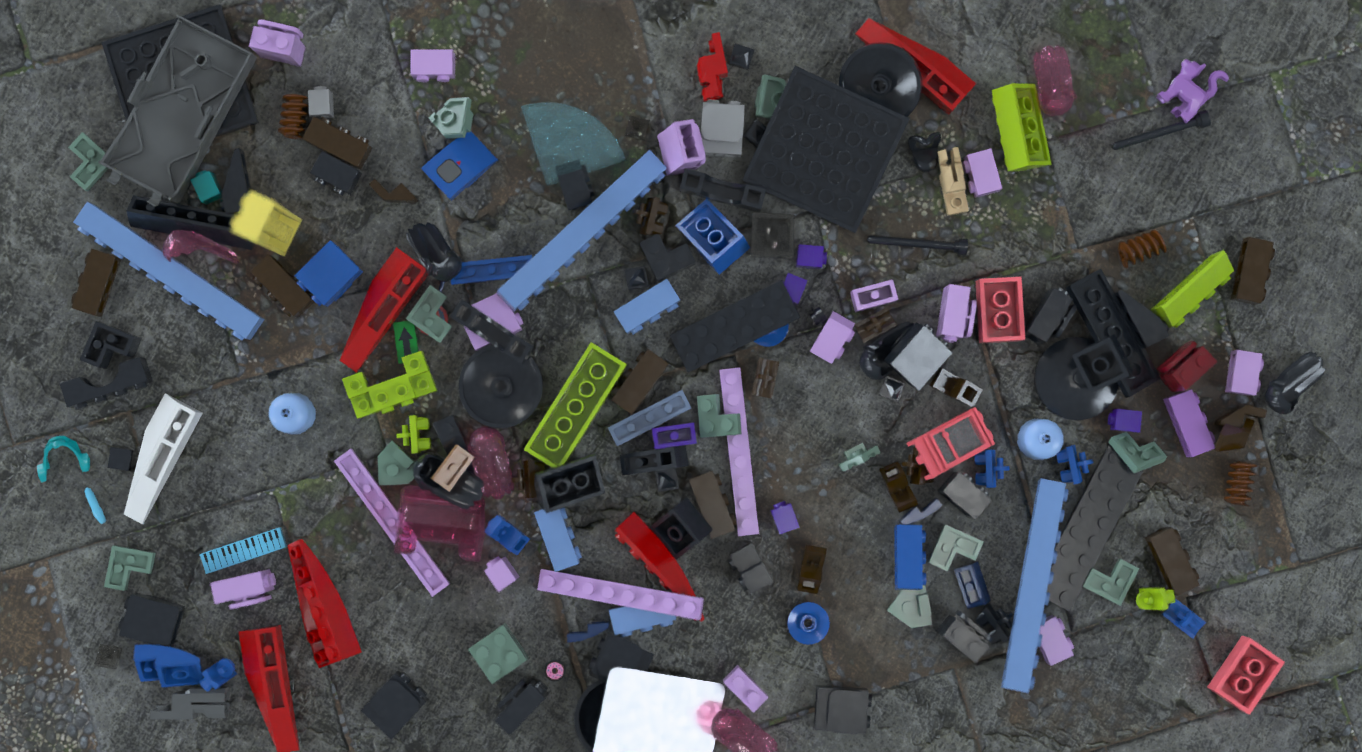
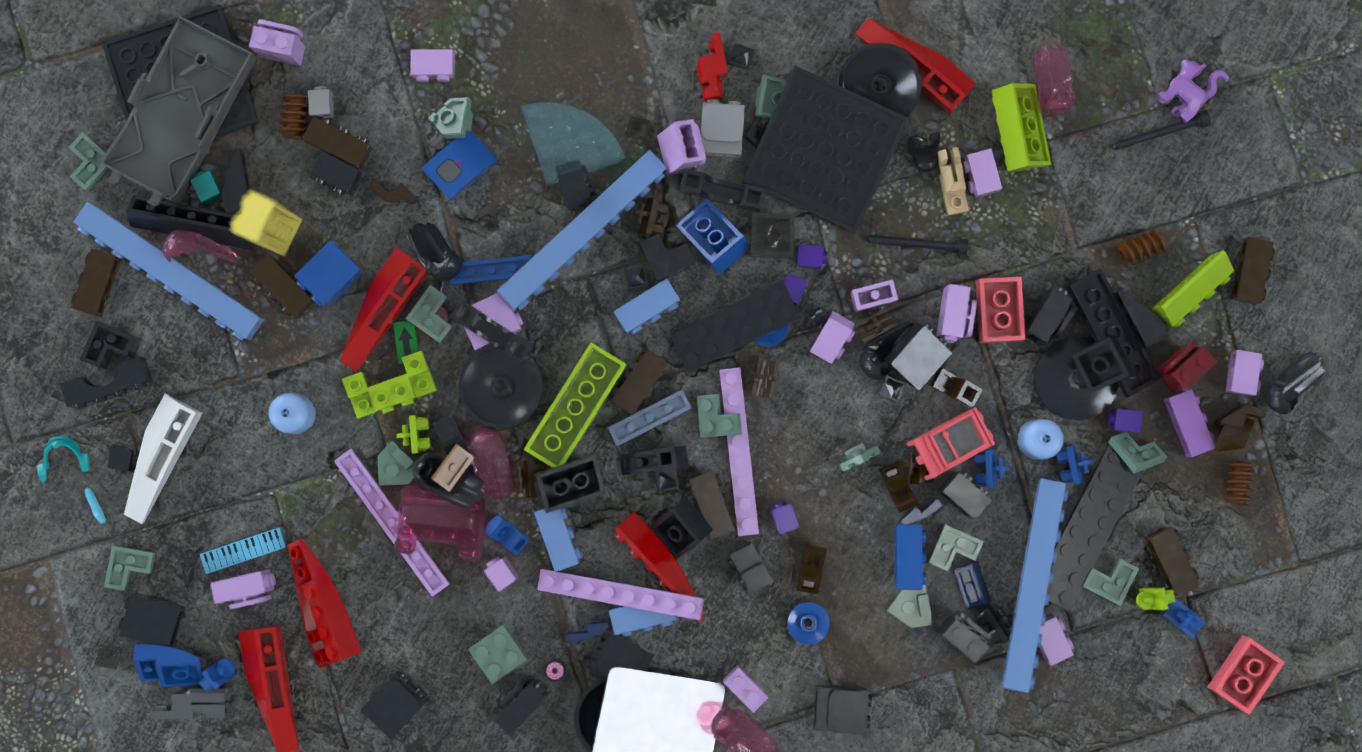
dark purple brick [652,422,697,449] -> none

